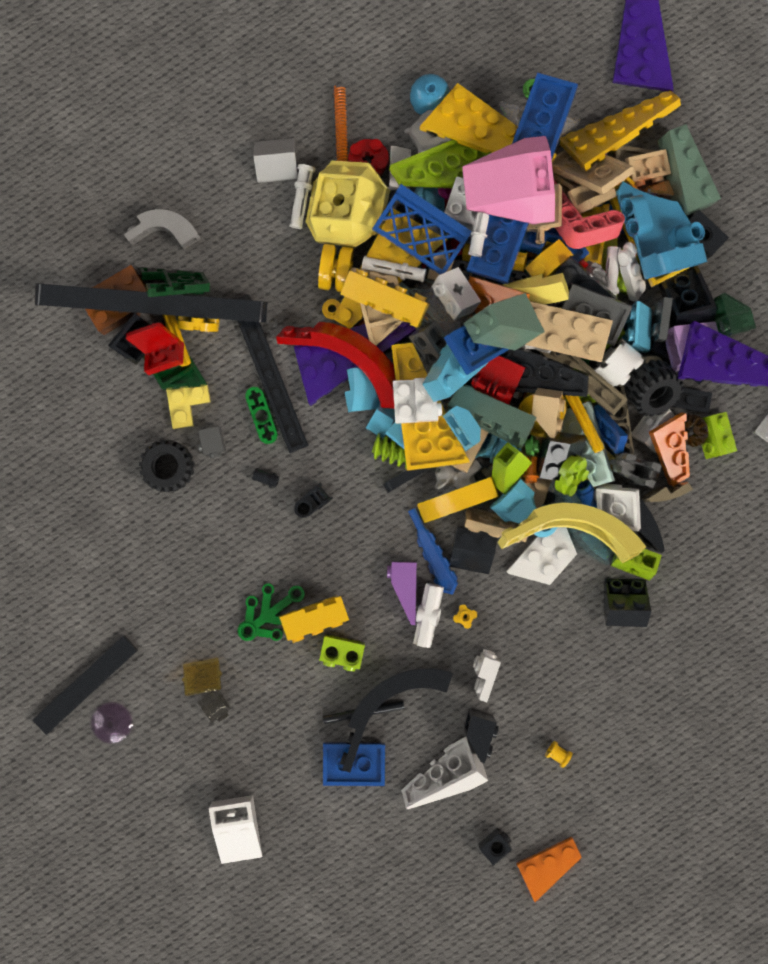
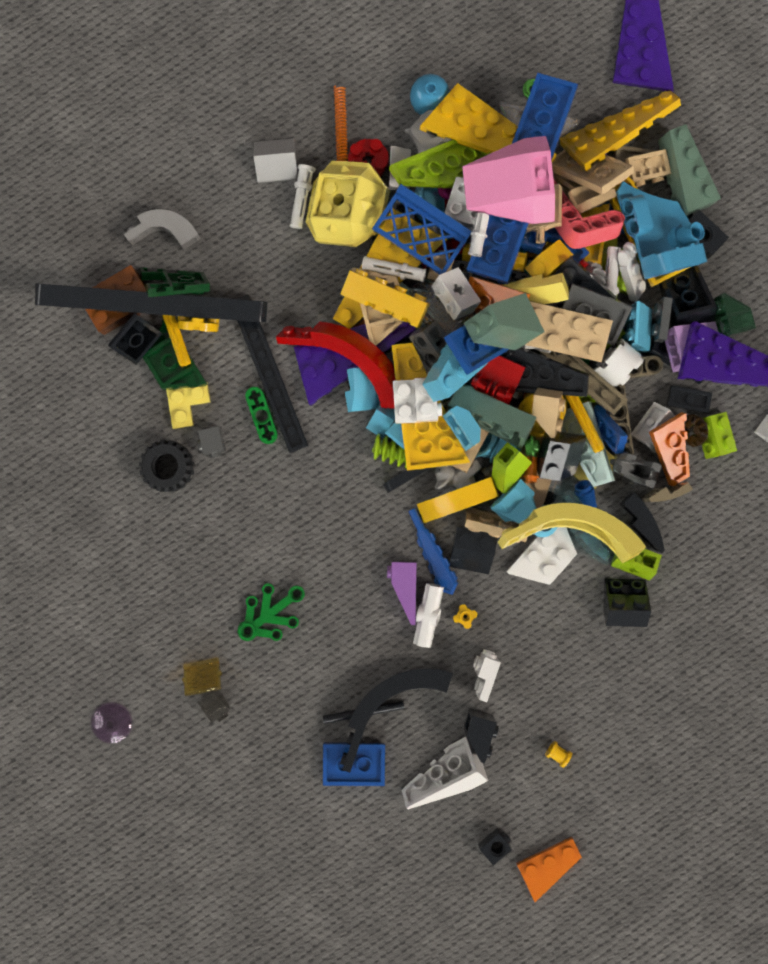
black tile [33,635,138,735] -> none
red bracket [126,323,184,375] -> none
white slope [209,795,262,864] -> none
black pin [252,468,280,488] -> none
yellow wedge [278,595,349,643] -> none
black piece [294,482,333,518] -> none
yellow wheel [318,244,354,292] -> none
lime brick [319,634,365,672] -> none
yellow plate [322,299,341,320] -> none
lime plate [555,454,589,497] -> none
white plate [594,484,641,531] -> none
black tyre [625,360,684,417] -> none
clear orange slope [640,180,674,198] -> none

